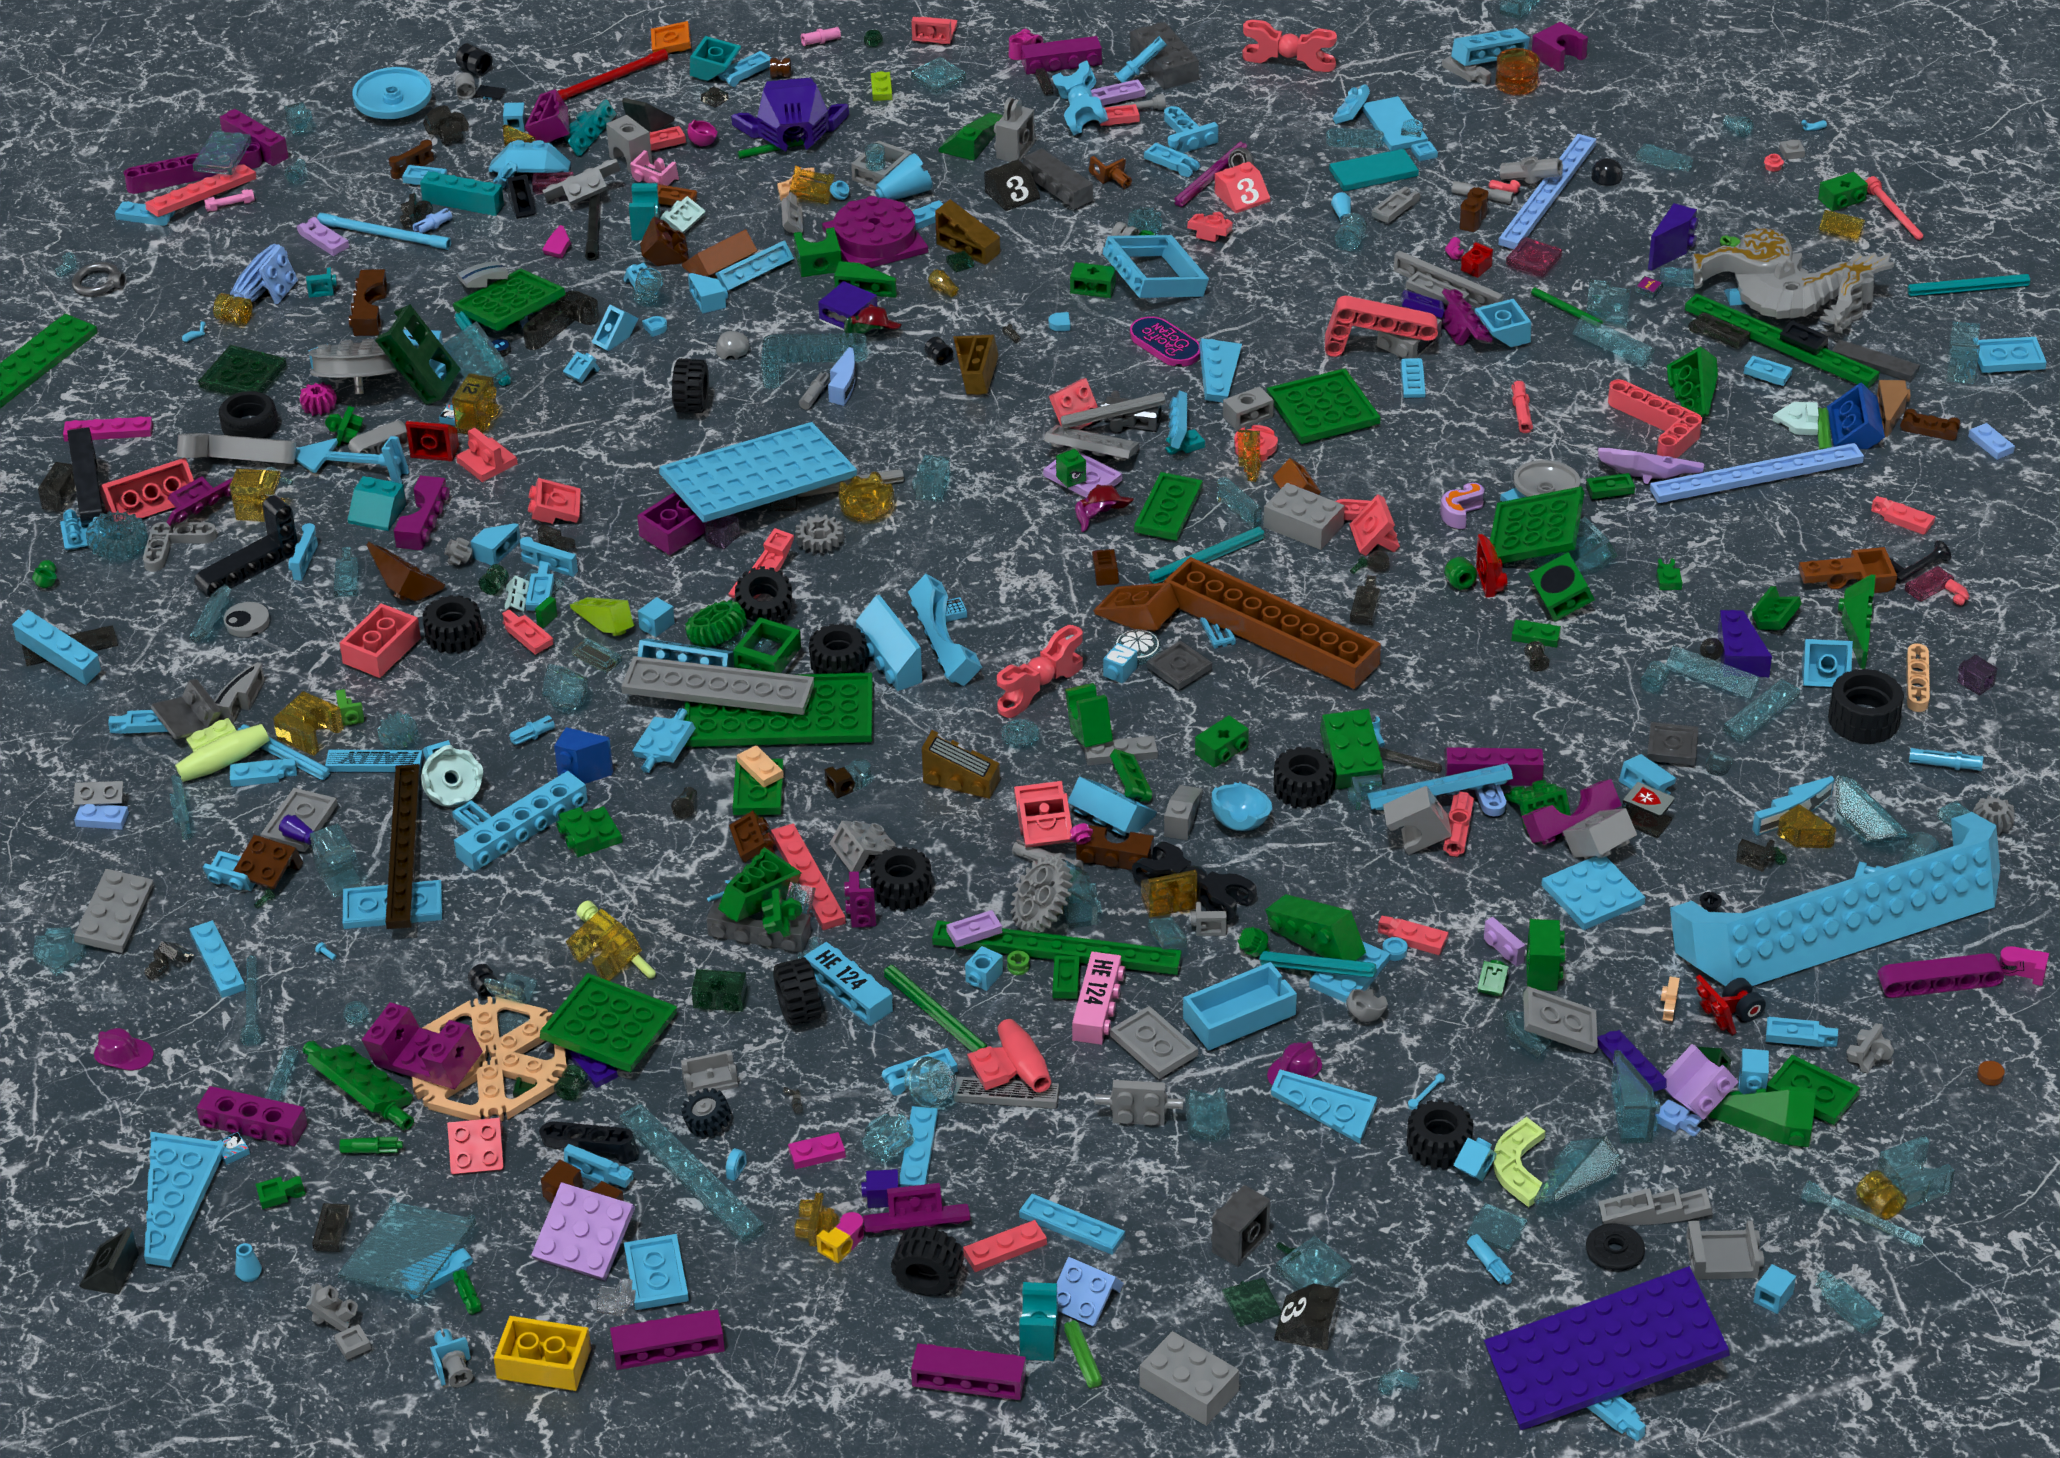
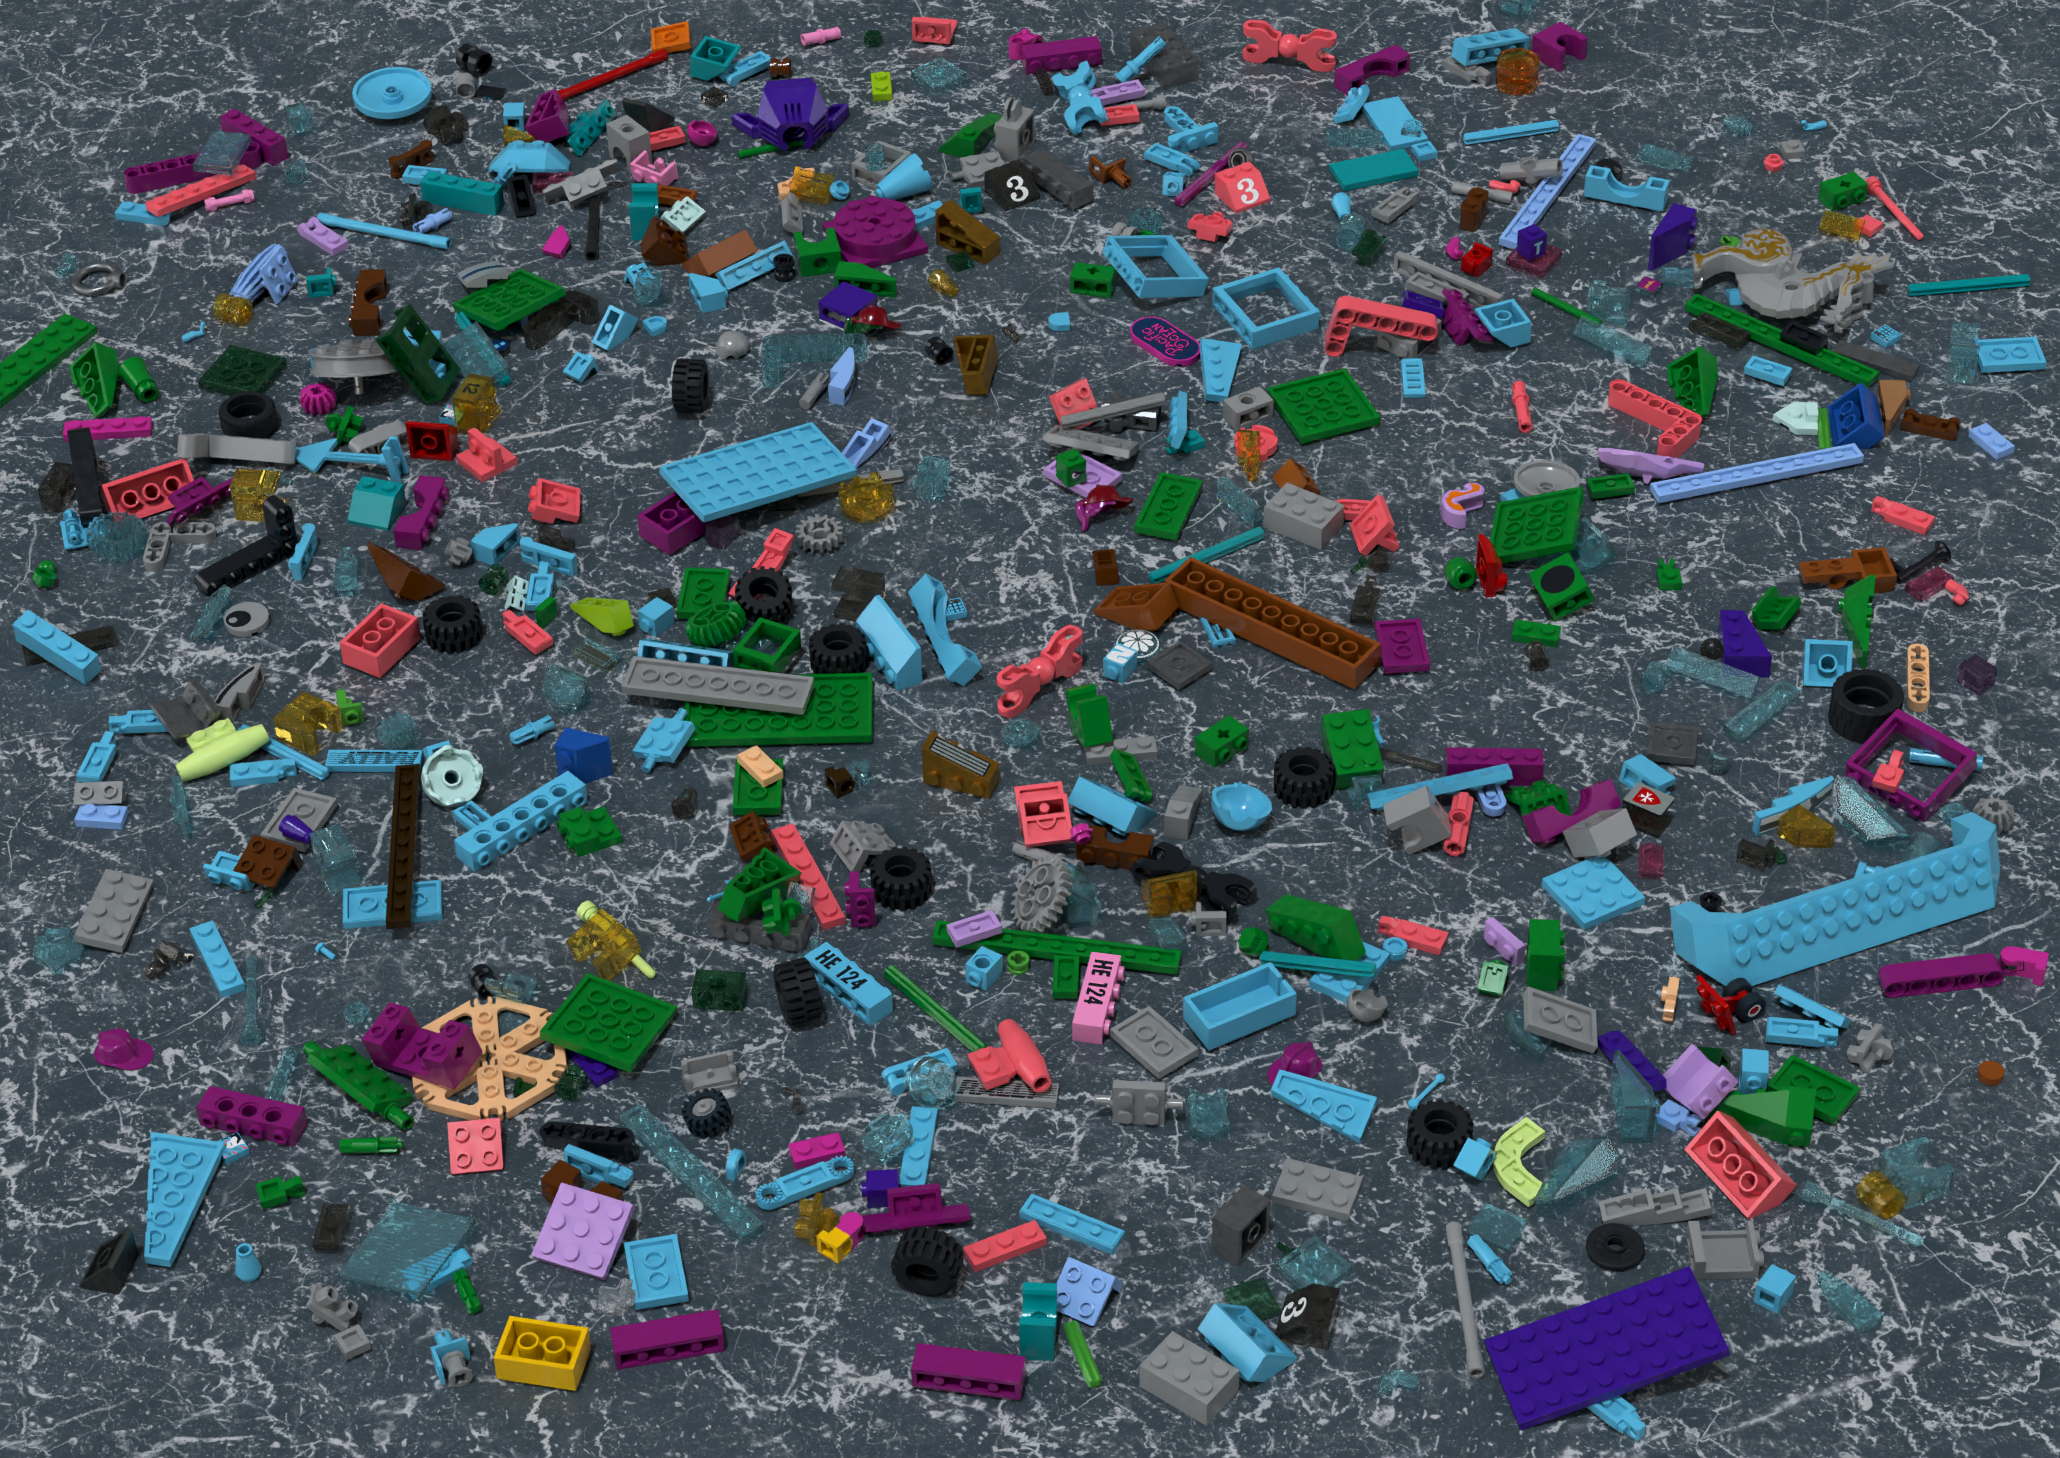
none -> green wedge [69,341,119,419]
none -> medium azure hinge [77,731,117,782]
none -> green plant [118,357,159,403]
none -> clear smoke plate [648,587,677,609]
none -> green plate [676,568,731,619]
none -> medium azure plate [756,1155,854,1210]
none -> black wheel [773,254,795,282]
none -> clear smoke piece [832,565,886,622]
none -> light blue slope [842,418,893,471]
none -> light grey plate [950,151,1018,188]
none -> teal bracket [959,187,982,214]
none -> medium azure bracket [1162,172,1187,196]
none -> medium azure slope [1198,1303,1298,1382]
none -> medium azure window [1212,267,1321,350]
none -> light grey plate [1272,1158,1363,1221]
none -> magenta arch [1334,44,1411,96]
none -> clear green hips [1352,229,1387,267]
none -> magenta plate [1374,619,1430,674]
none -> light grey piece [1445,1221,1485,1379]
none -> medium azure axle [1463,120,1559,145]
none -> dark purple brick [1516,224,1547,261]
none -> medium azure arch [1584,165,1670,211]
none -> clear pink bracket [1637,843,1664,877]
none -> coral slope [1684,1111,1797,1219]
none -> medium azure plate [1774,984,1852,1029]
none -> magenta window [1846,708,1977,822]
none -> coral tile [1854,215,1883,237]
none -> medium azure tile [1870,325,1901,348]
none -> coral plate [1872,750,1904,793]

